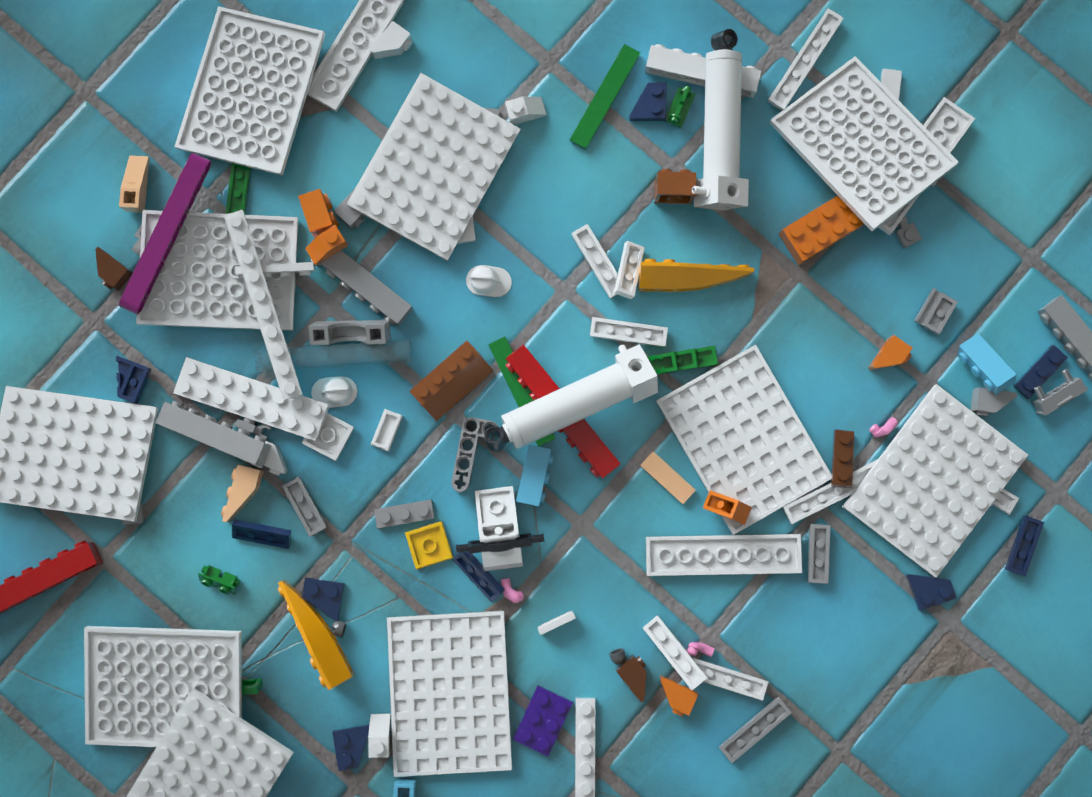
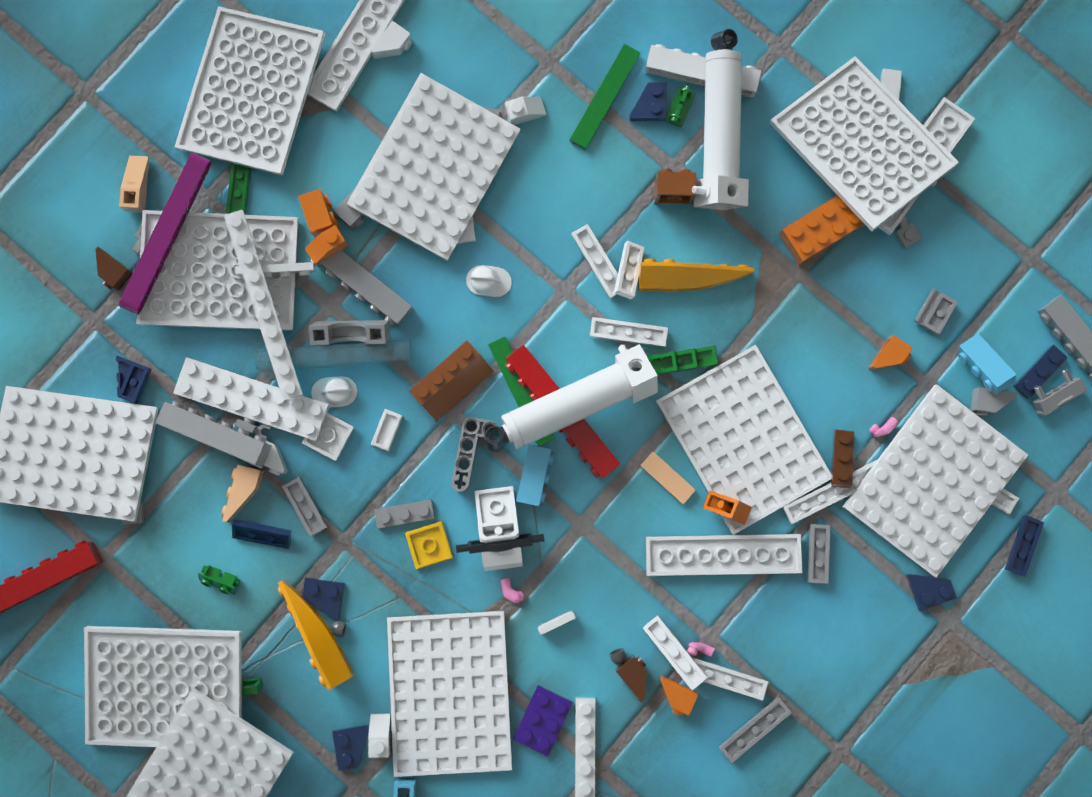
dark blue plate [452,552,505,602] -> none
white plate [767,8,844,111] -> none

